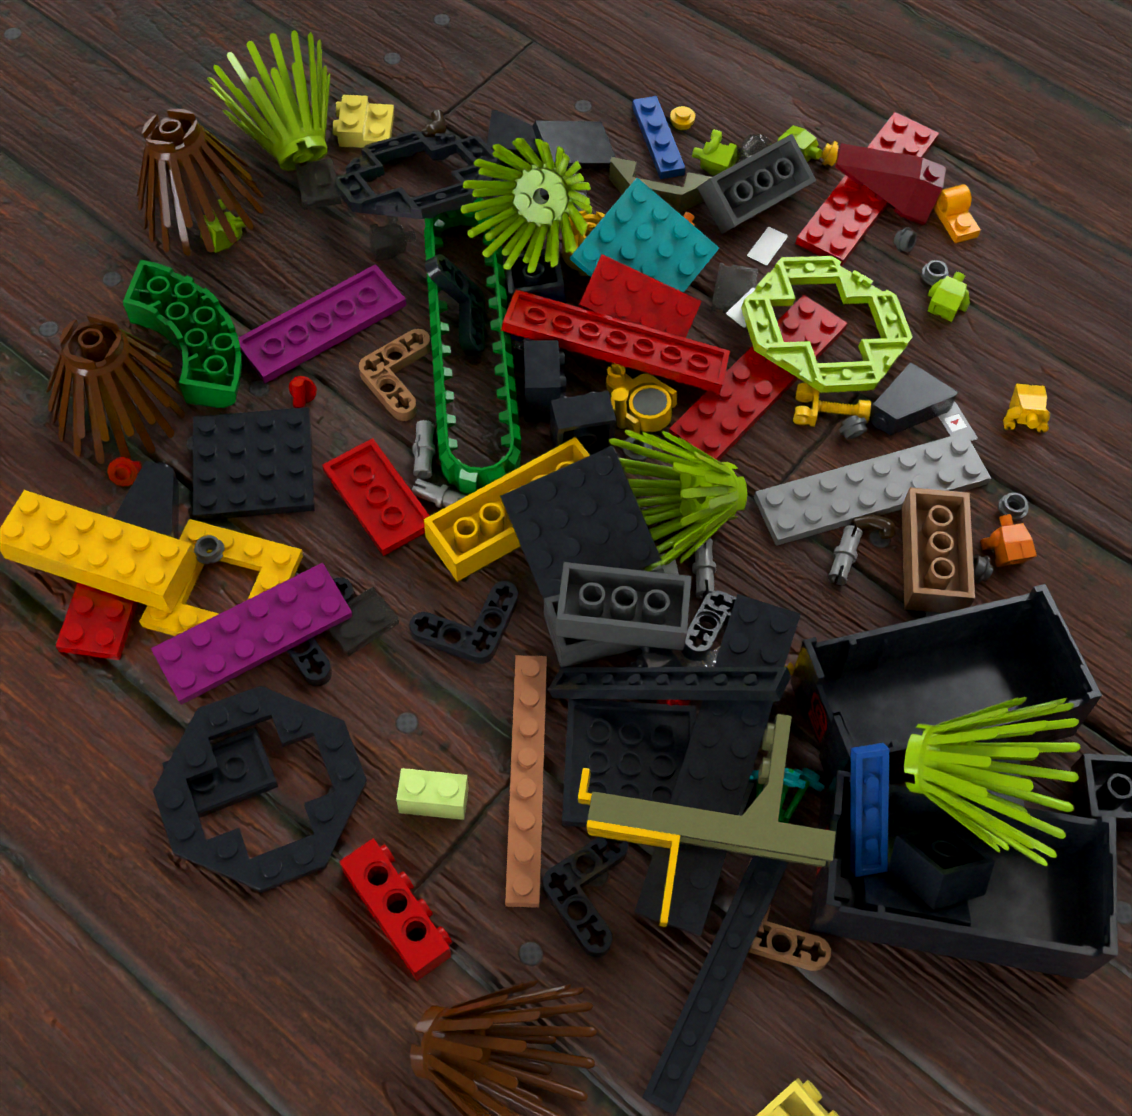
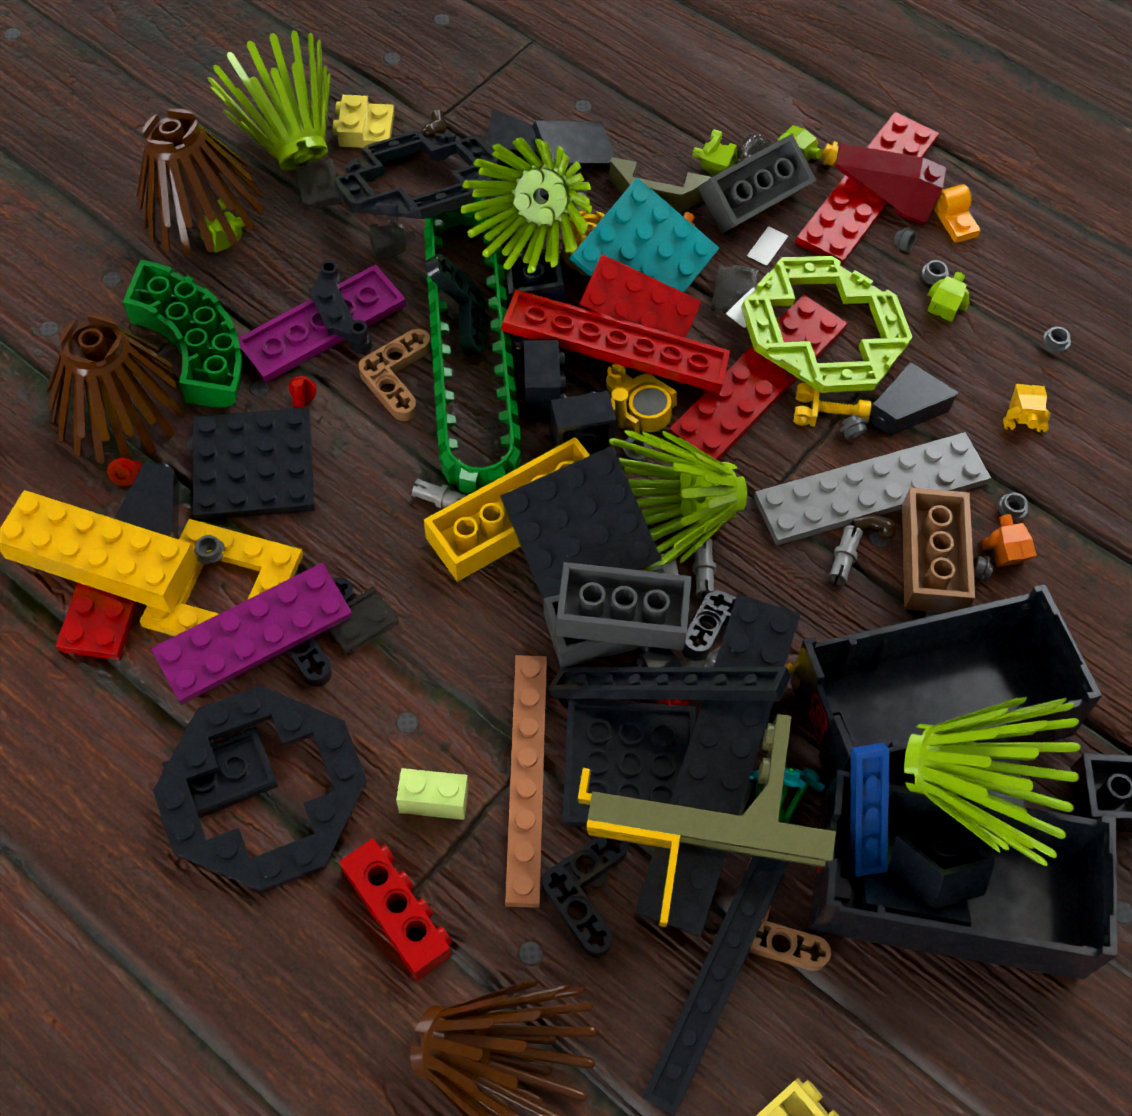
red plate [322,438,430,556] -> none
black beam [409,581,518,664] -> none
light grey pin [412,420,436,479] -> none
blue plate [632,96,685,179] -> none
yellow plate [670,106,695,130] -> none
light grey sticker [938,401,978,441] -> none
none -> black plate [308,260,372,353]
none -> dark grey plate [1042,326,1071,353]

